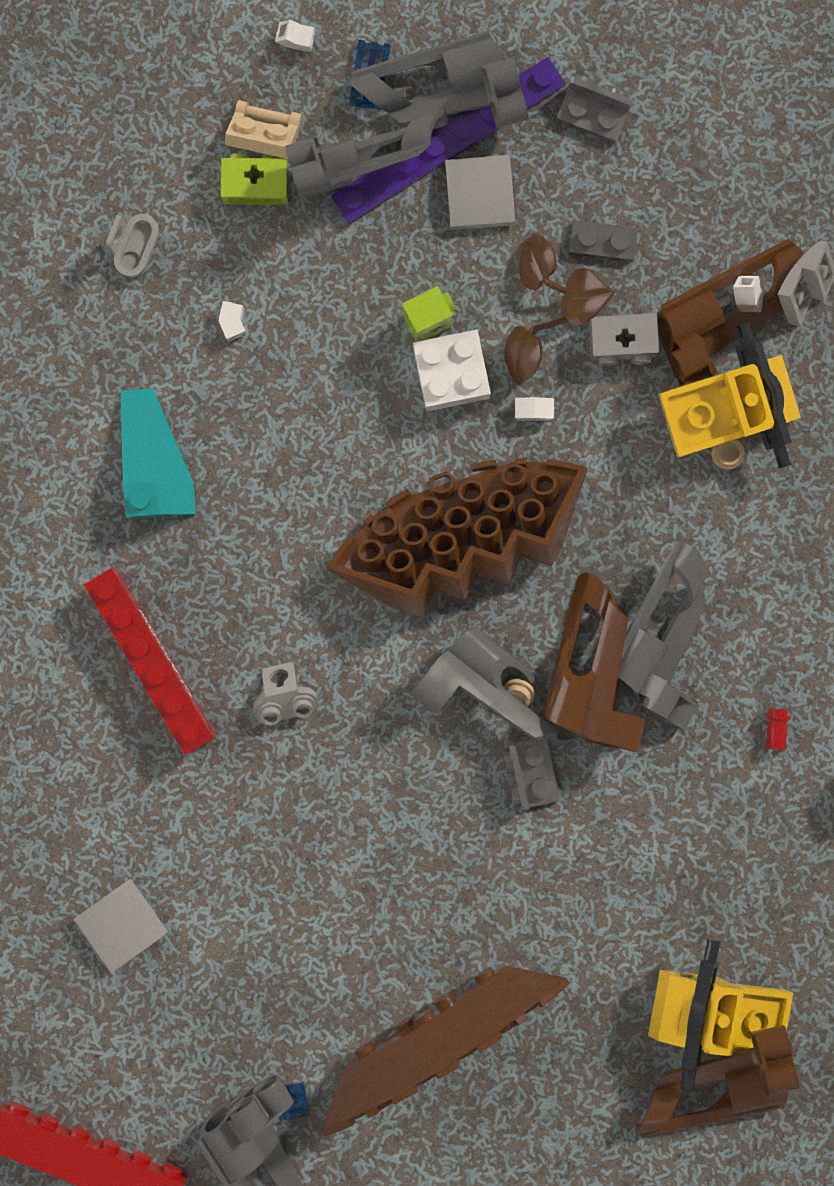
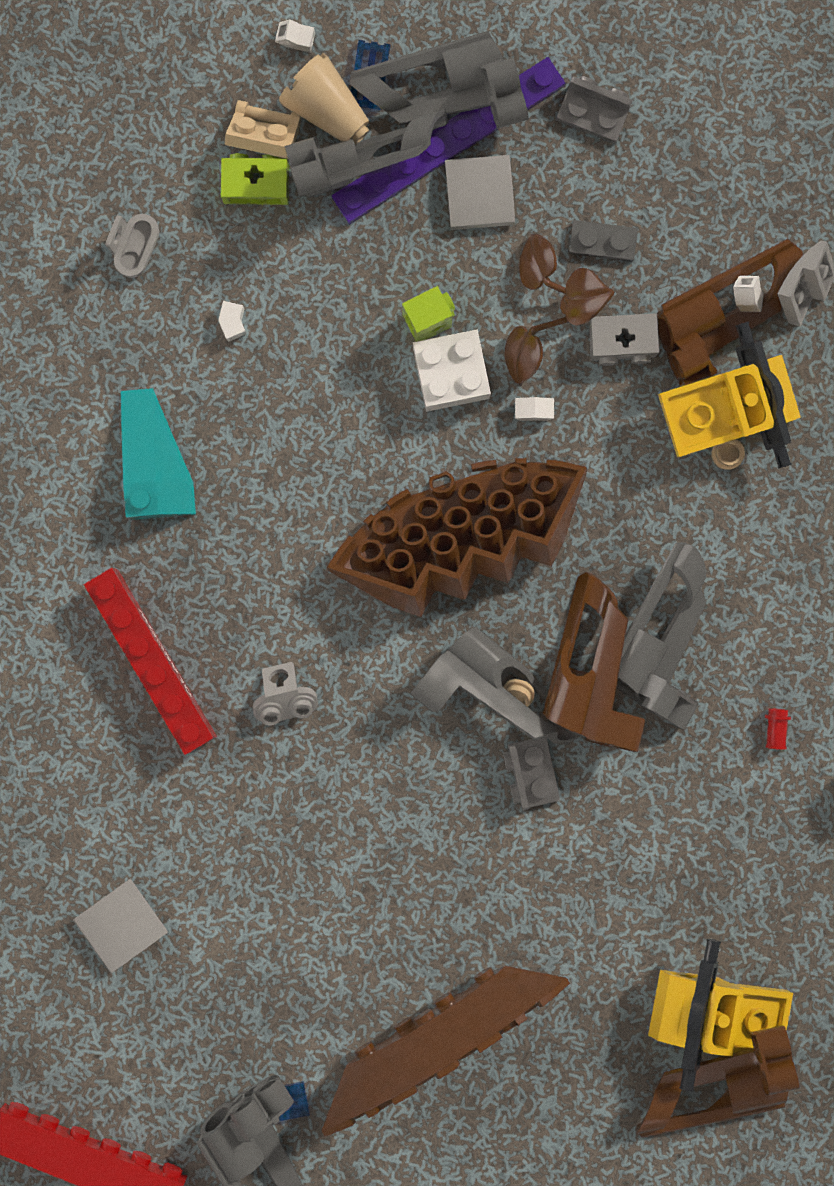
none -> tan cone [279,53,369,145]

